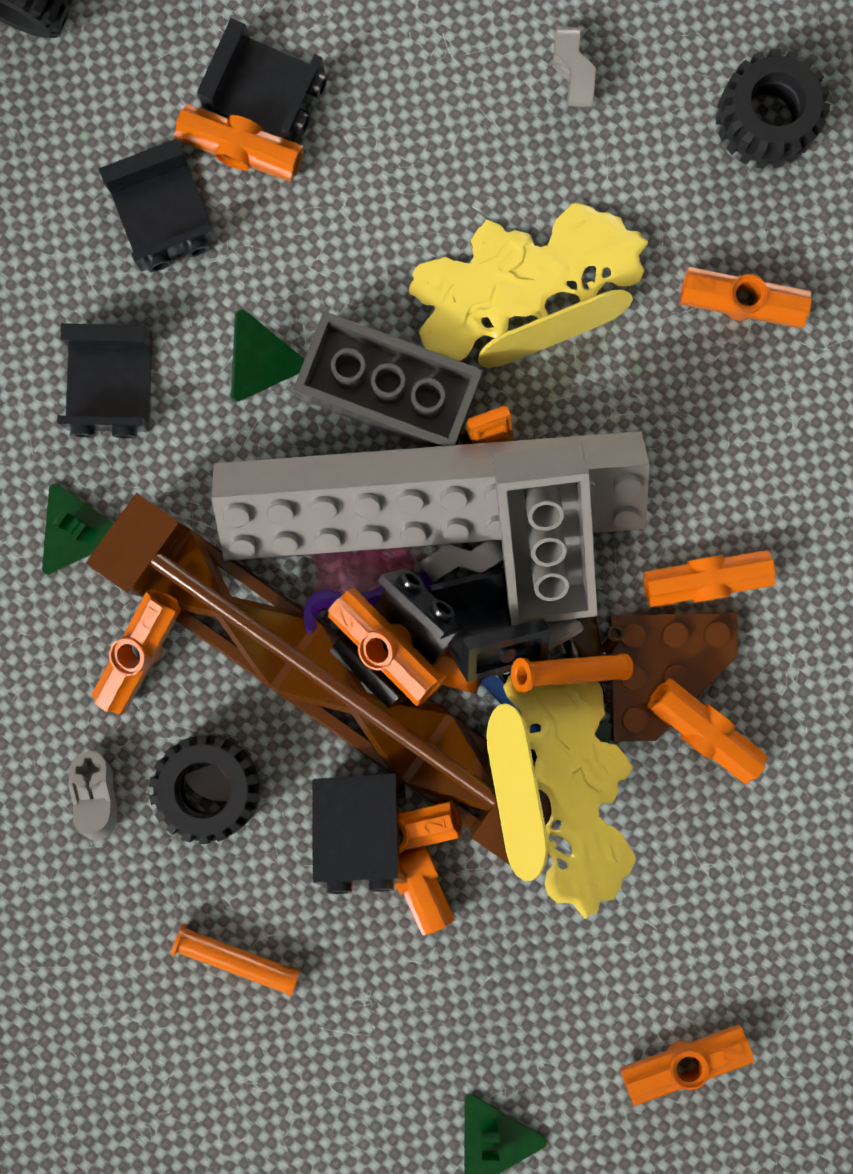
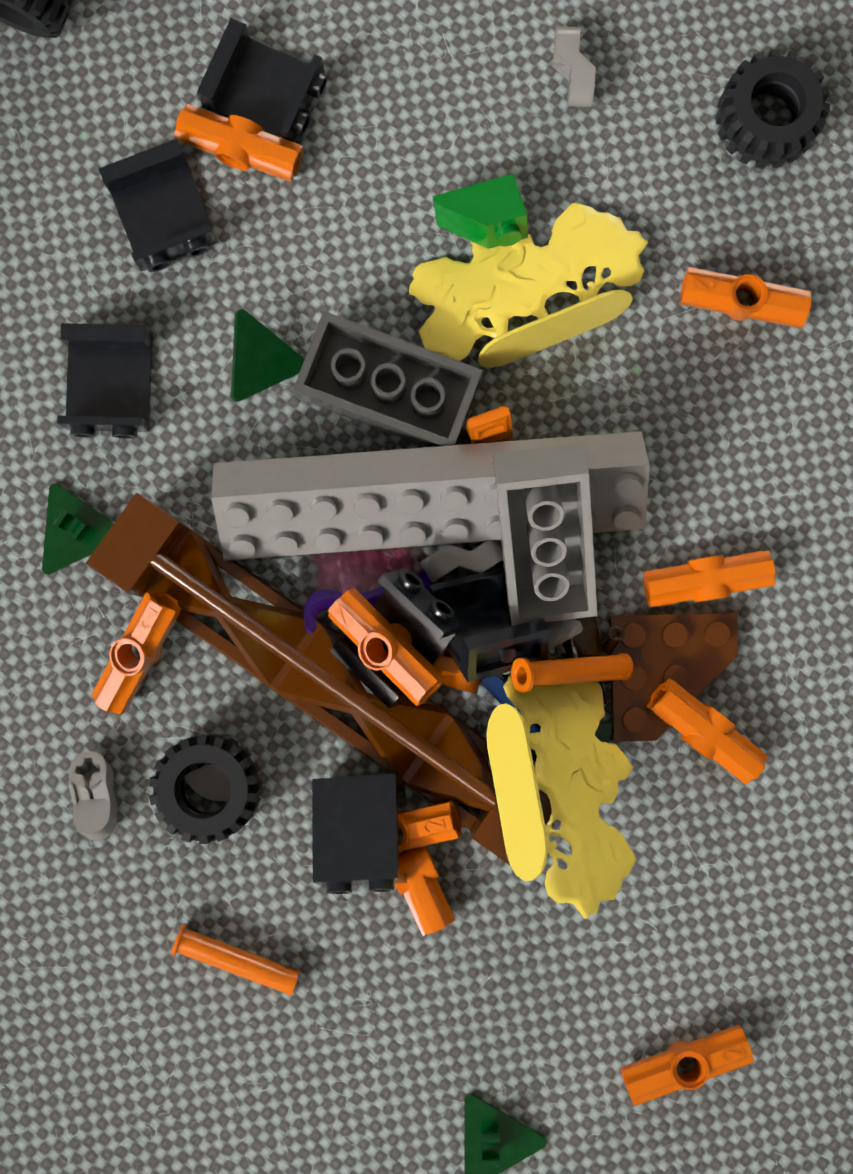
none -> green slope [432,174,528,249]

